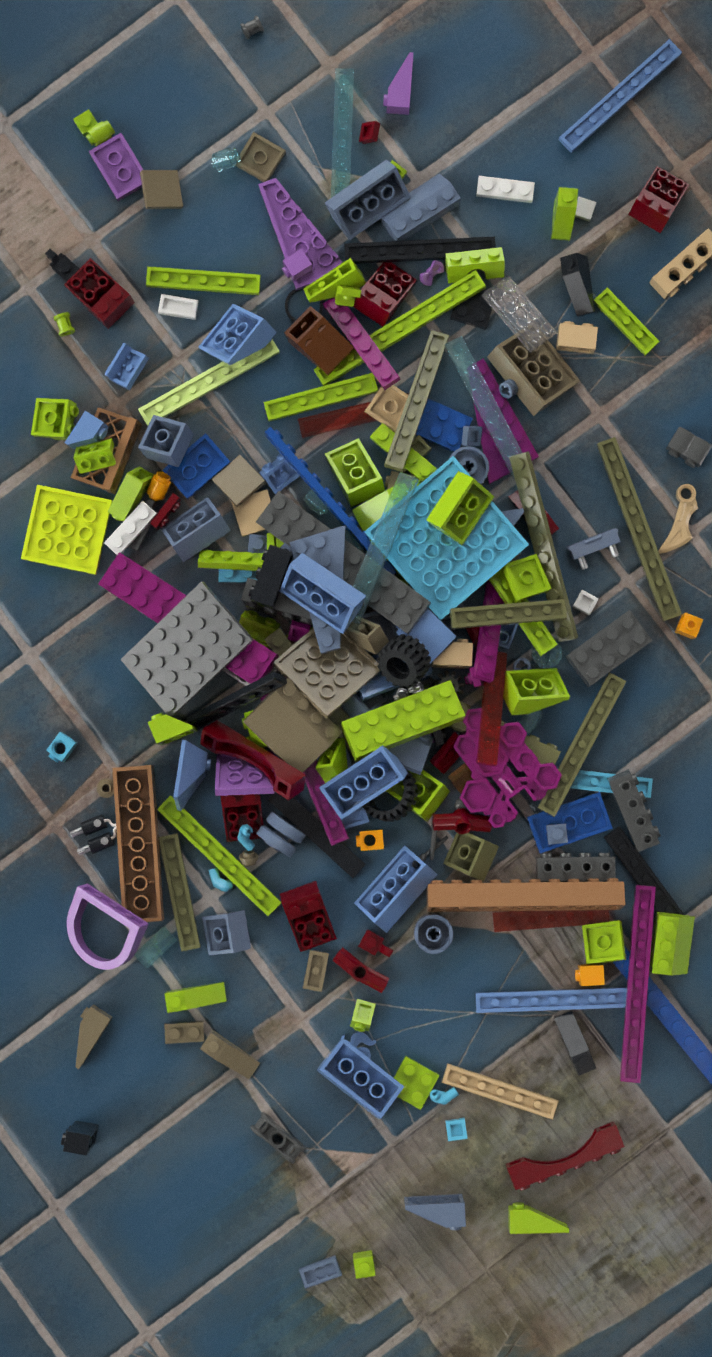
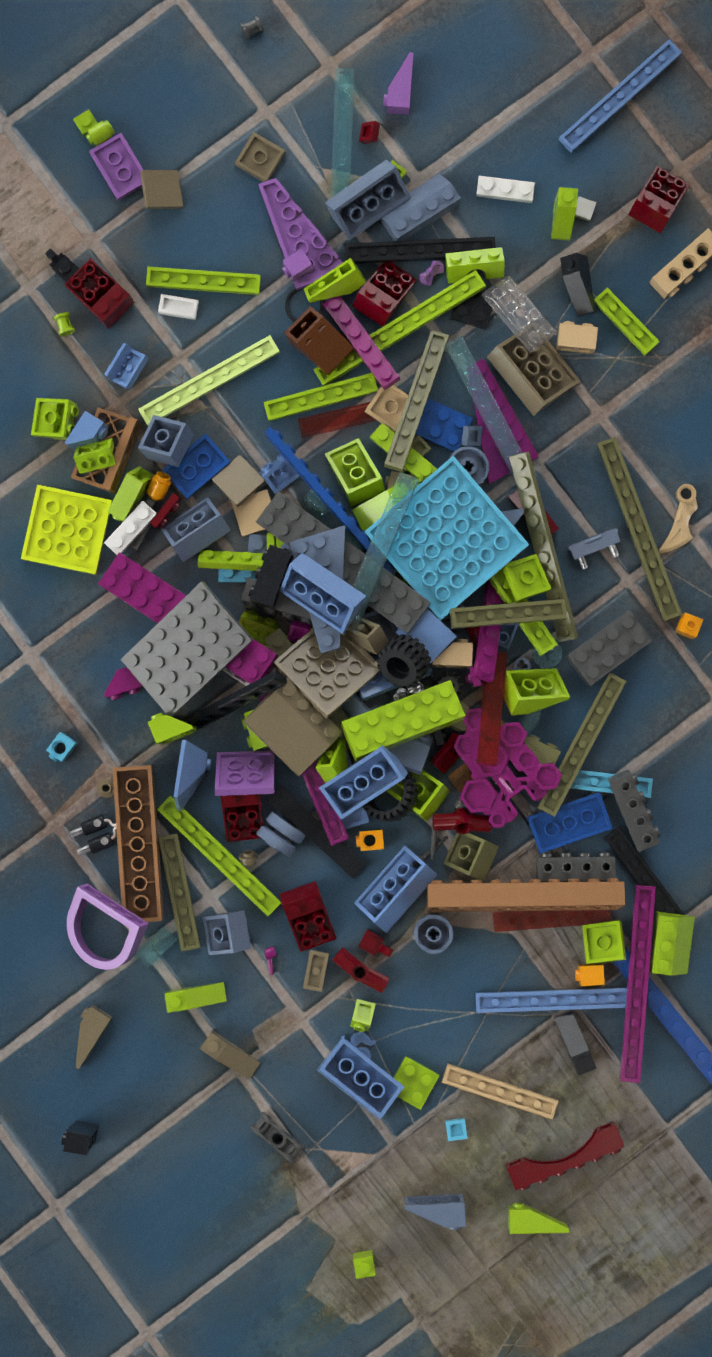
dark tan plate [164,1021,205,1044] -> none
medium blue slope [198,304,277,365] -> none
dark red arch [200,720,306,800] -> none
medium azure arm [208,868,233,892] -> none
clear light blue brick [211,147,240,171] -> none
medium azure arm [237,824,255,851] -> none
sand blue plate [299,1255,342,1289] -> none
lime bracket [335,285,361,307] -> none
lime slope [426,471,494,545] -> none
medium azure arm [430,1087,459,1105] -> none
sand blue bush [499,379,518,399] -> none
sand blue plate [546,823,568,845] -> none
white tile [572,590,599,616] -> none
dark grey brick [666,427,712,468] -> none
none -> magenta slope [104,667,144,701]
none -> magenta hand [265,946,277,975]

